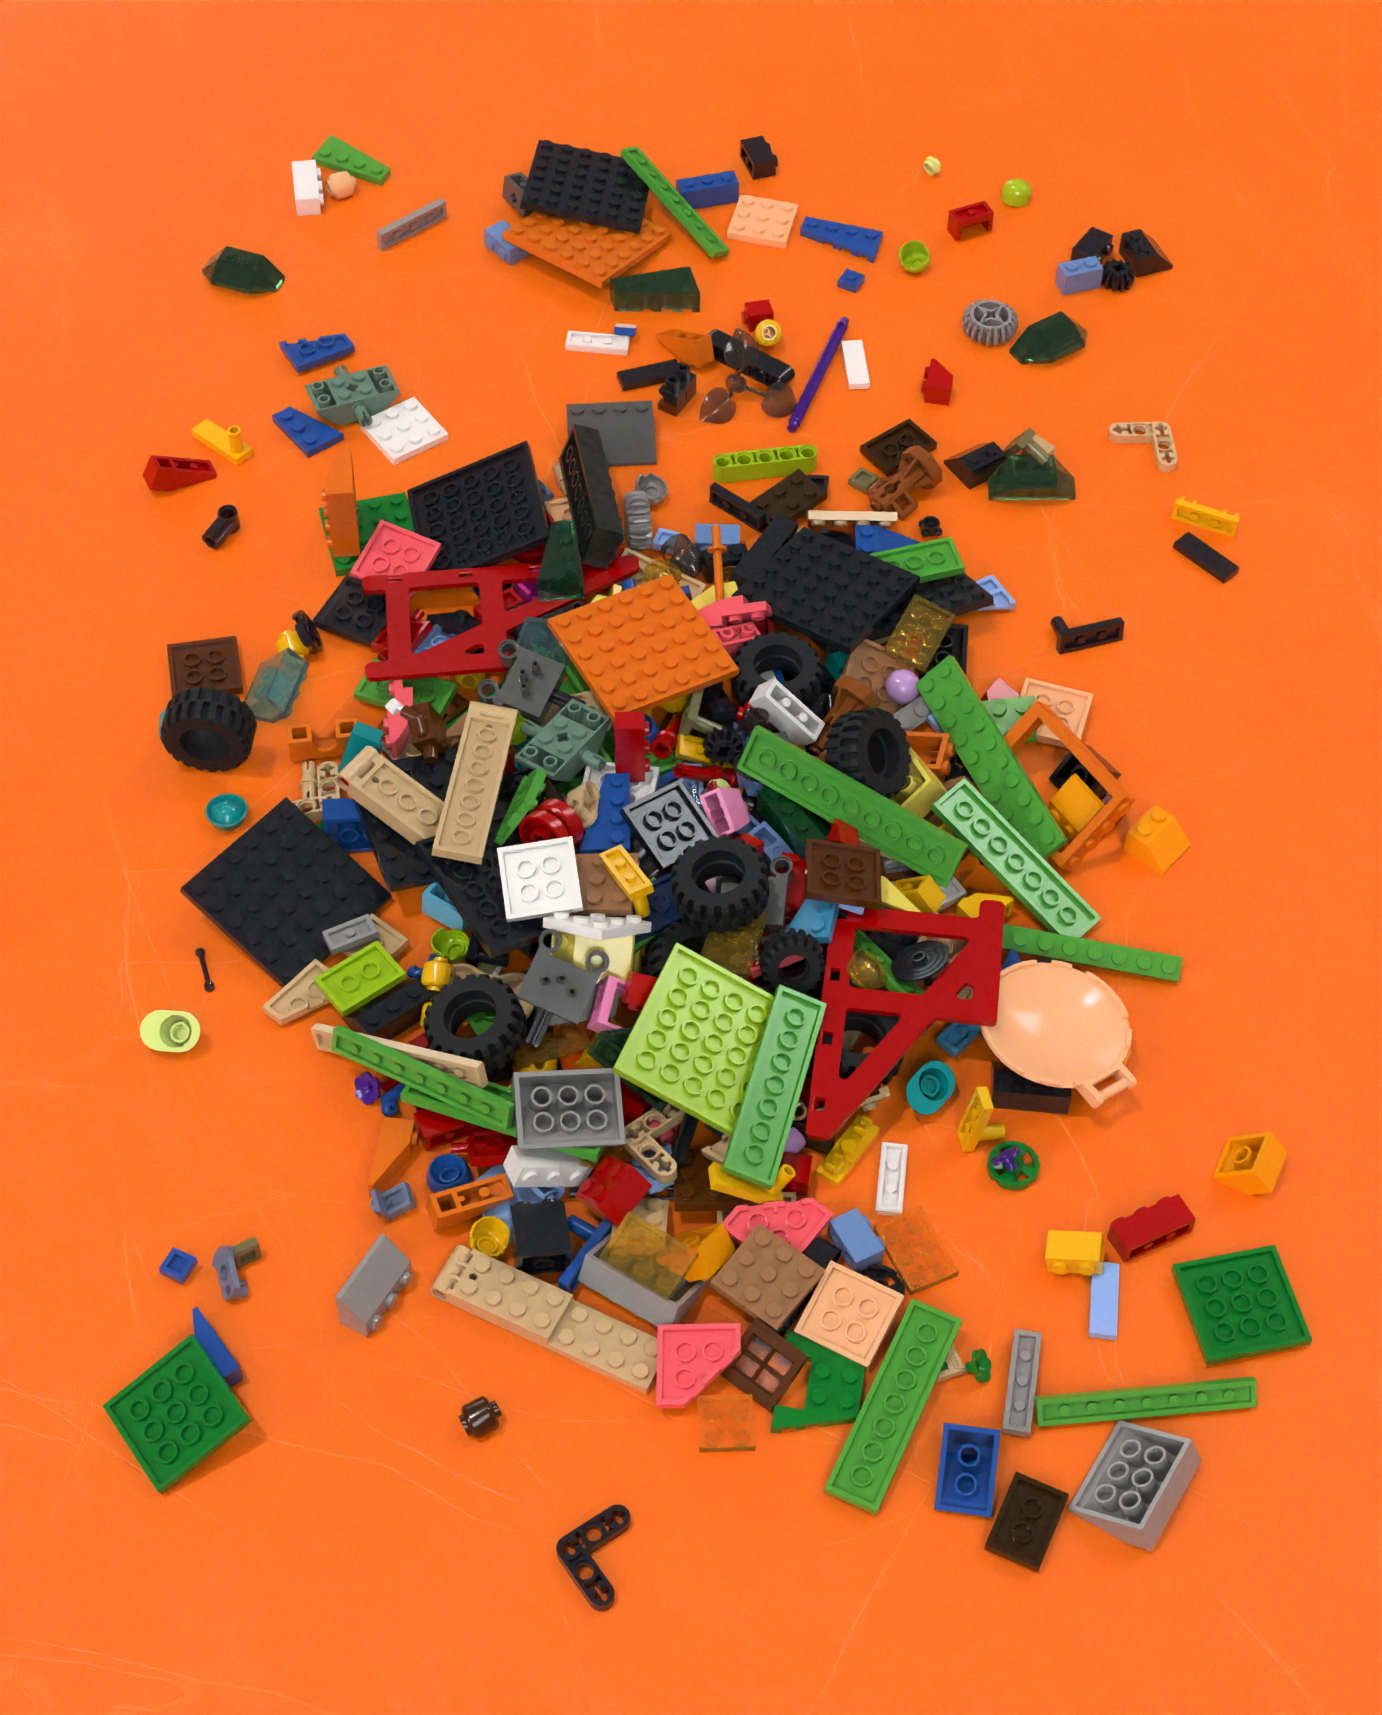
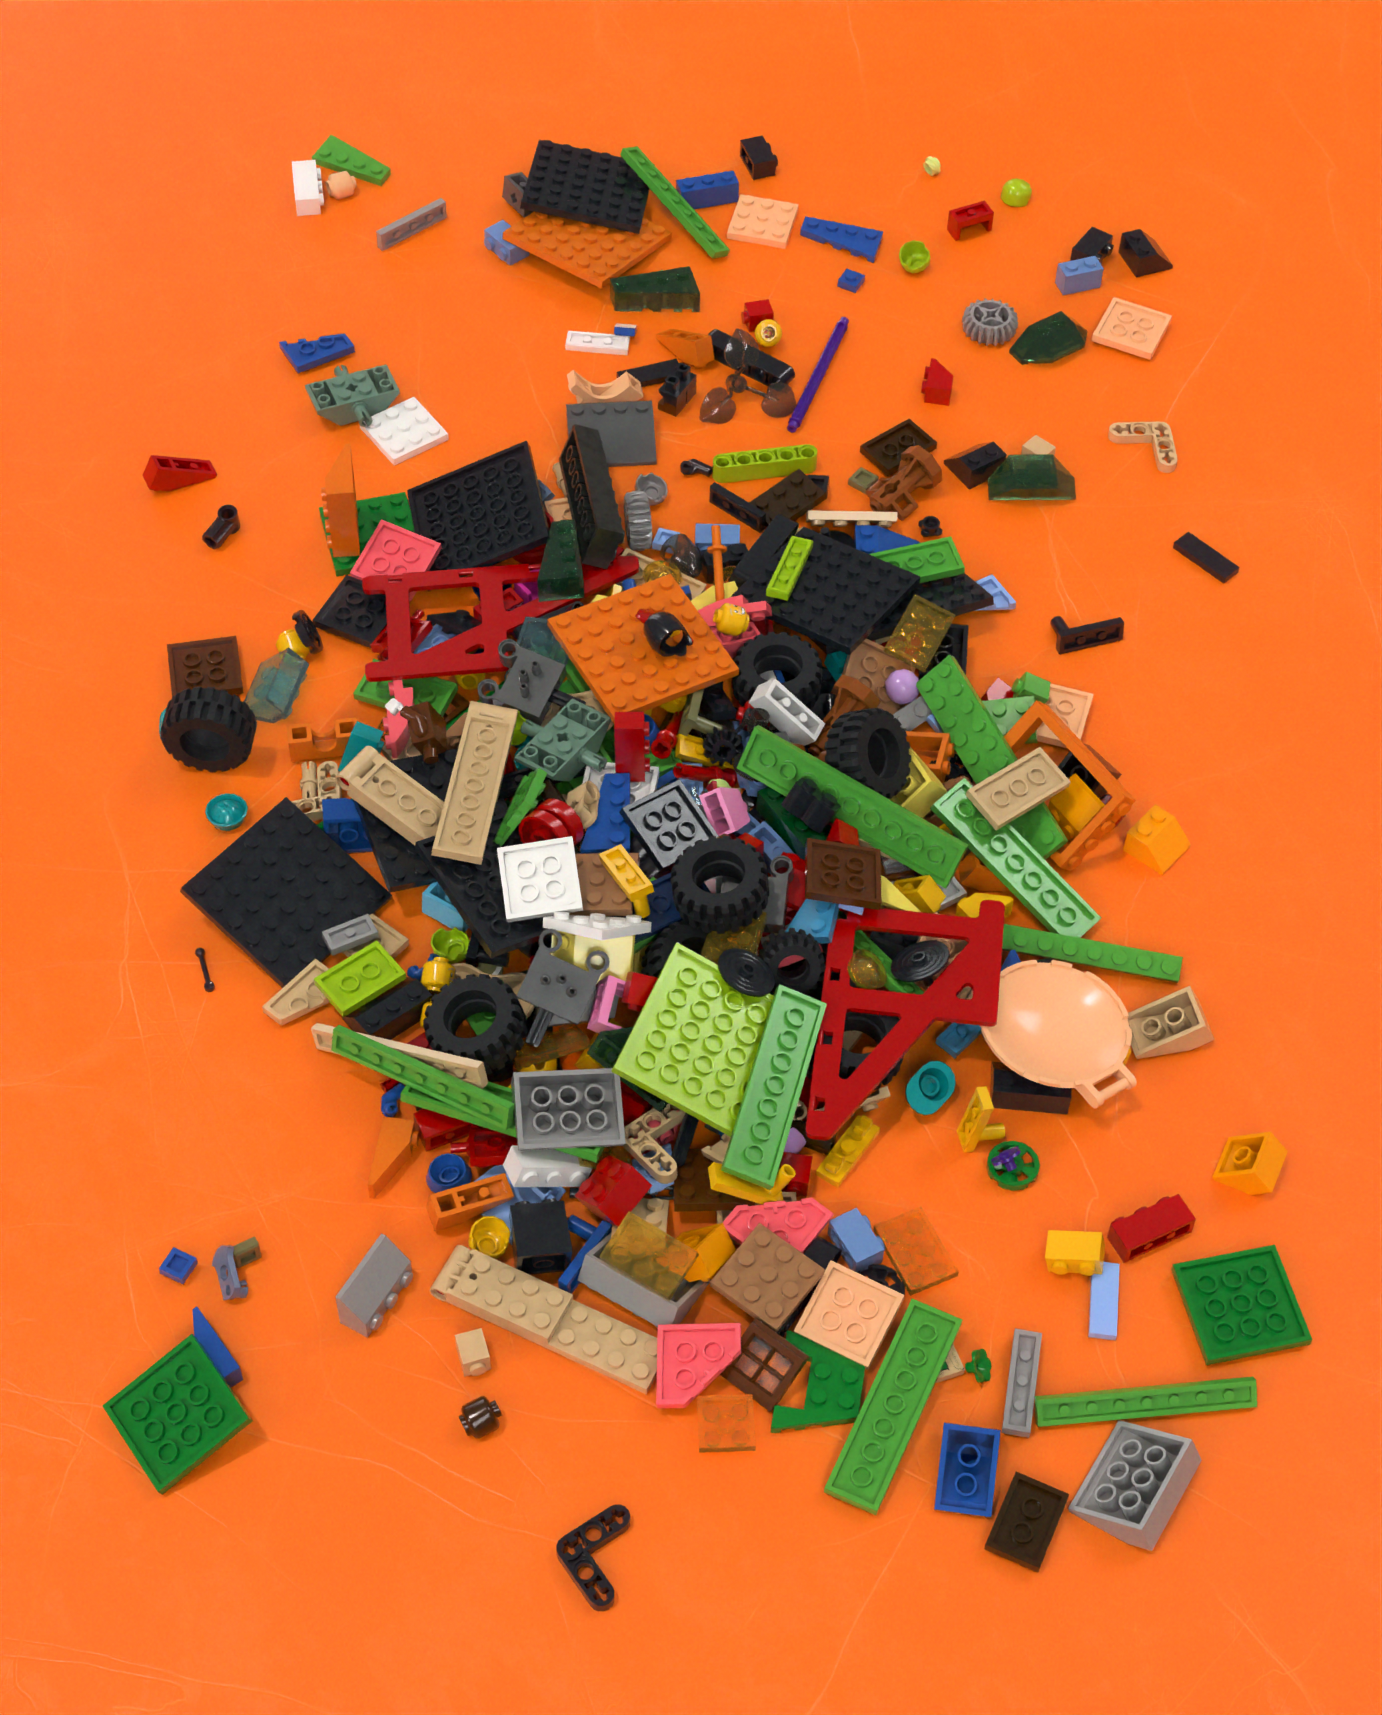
yellowish green piece [140,1010,201,1052] -> none
yellow piece [191,418,253,466] -> none
clear green wedge [202,246,285,294] -> none
blue wing [272,407,344,458] -> none
dark purple plant [354,1072,381,1105] -> none
sand blue bracket [370,1181,416,1221] -> none
white tile [841,340,870,390] -> none
white tile [875,1142,908,1217] -> none
olive piece [1003,427,1050,466] -> none
black gear [1101,259,1135,292] -> none
yellow plate [1171,496,1240,538] -> none
none -> tan brick [455,1328,491,1377]
none -> light nougat arch [567,370,643,404]
none -> black piece [635,609,694,657]
none -> black arm [680,459,713,477]
none -> yellow head [713,603,749,636]
none -> black shield [718,948,775,997]
none -> lime tile [766,536,813,601]
none -> black brick [781,777,841,834]
none -> tan plate [965,747,1071,830]
none -> bright green brick [1012,672,1051,704]
none -> light nougat plate [1092,297,1172,360]
none -> tan slope [1128,986,1215,1059]

